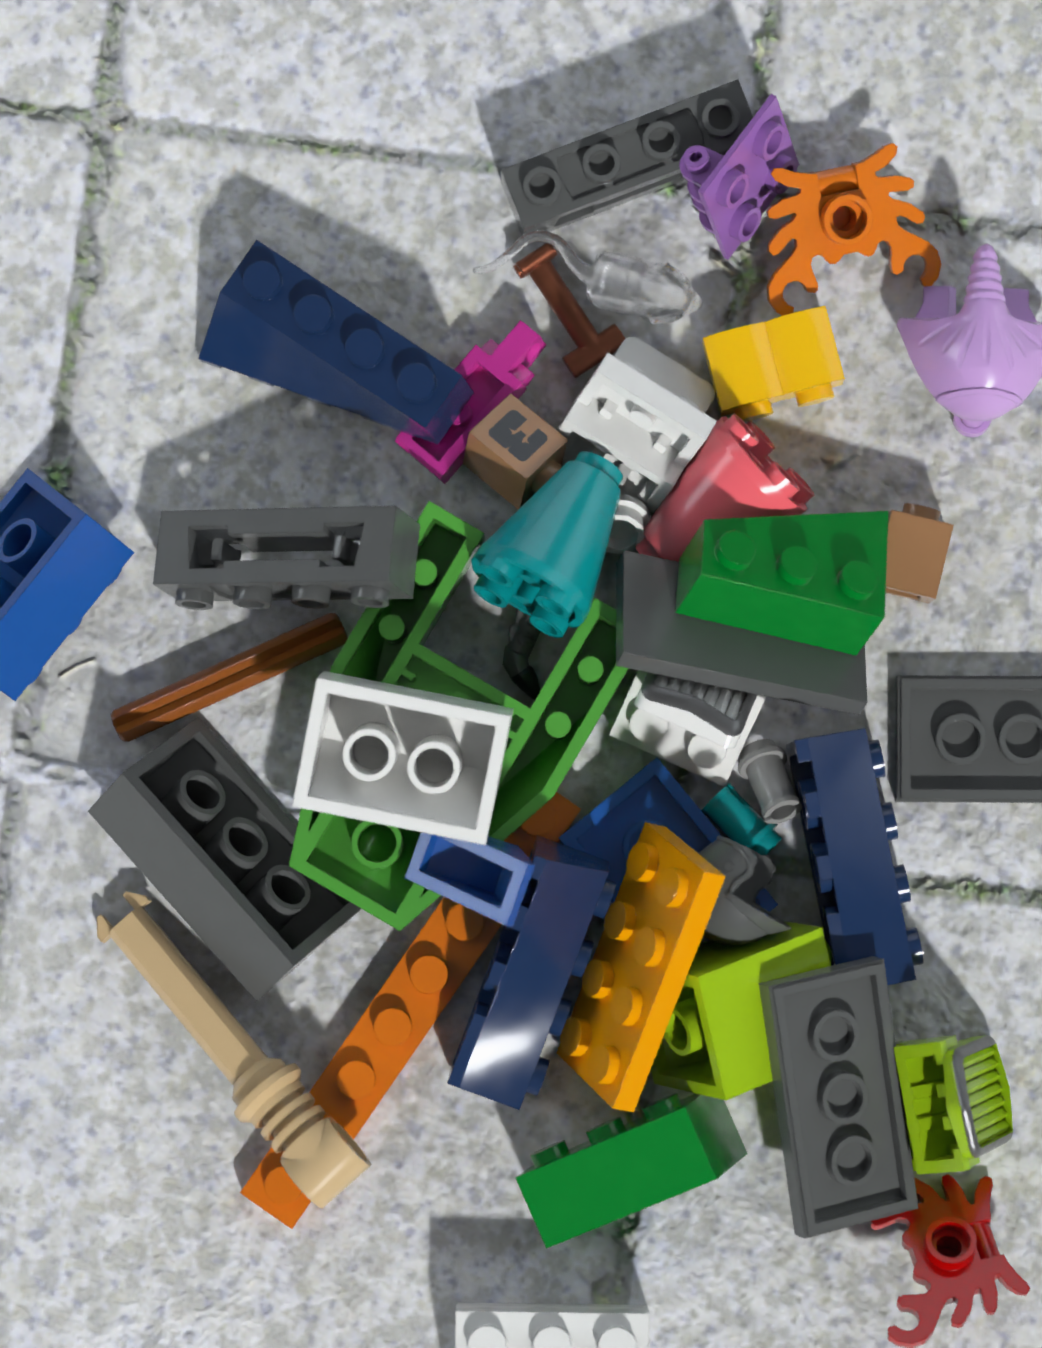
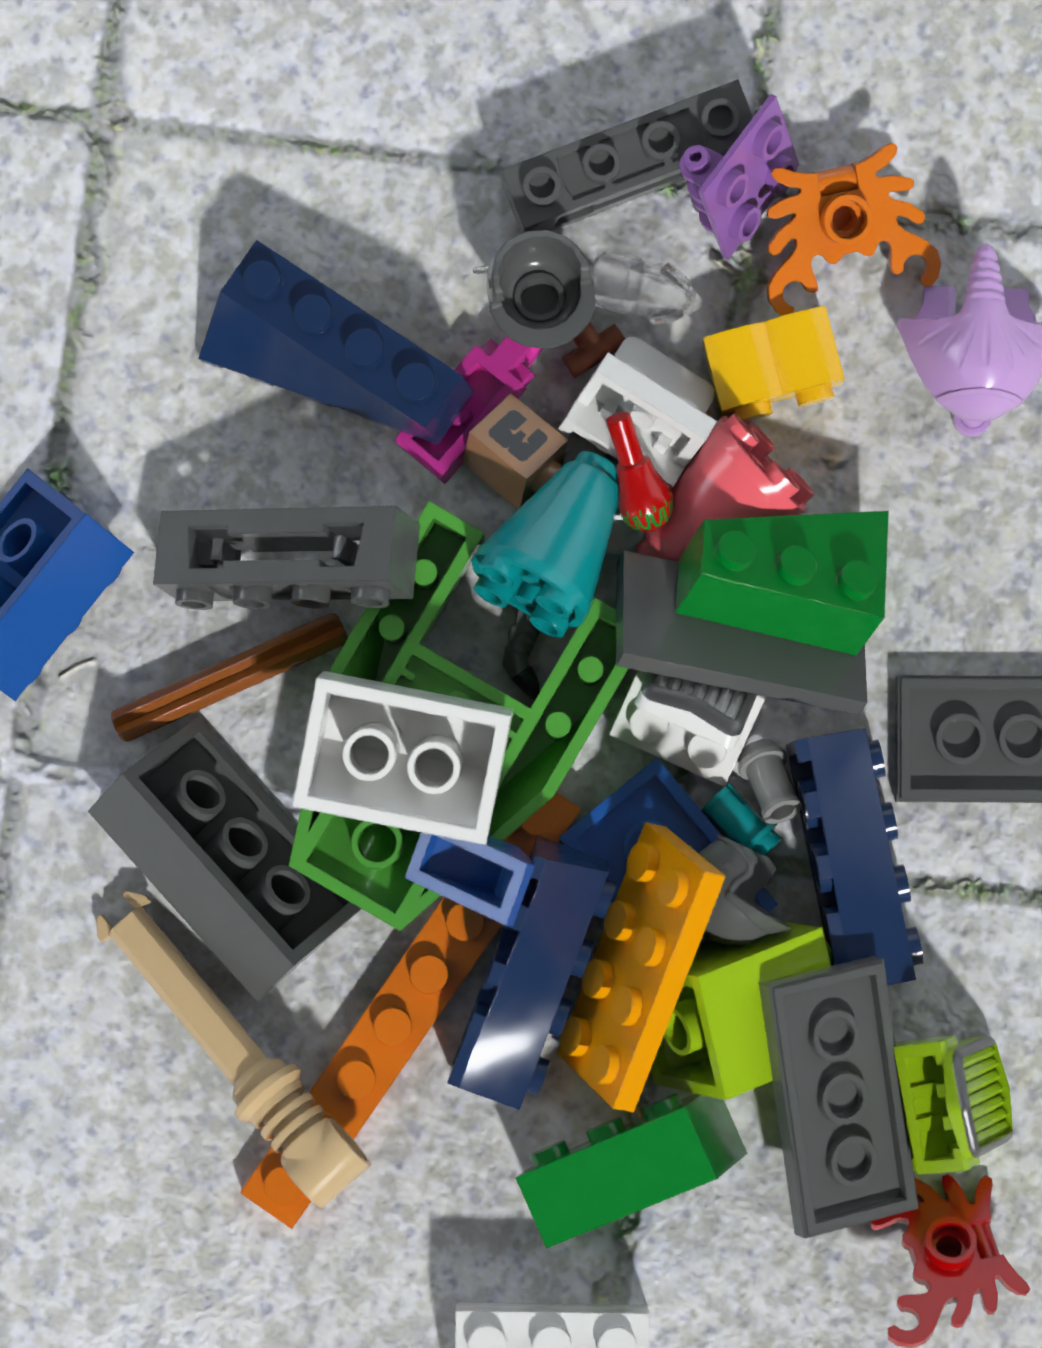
medium nougat brick [886,503,954,604] -> none
none -> dark grey helmet [486,230,595,349]
none -> red piece [606,412,675,532]

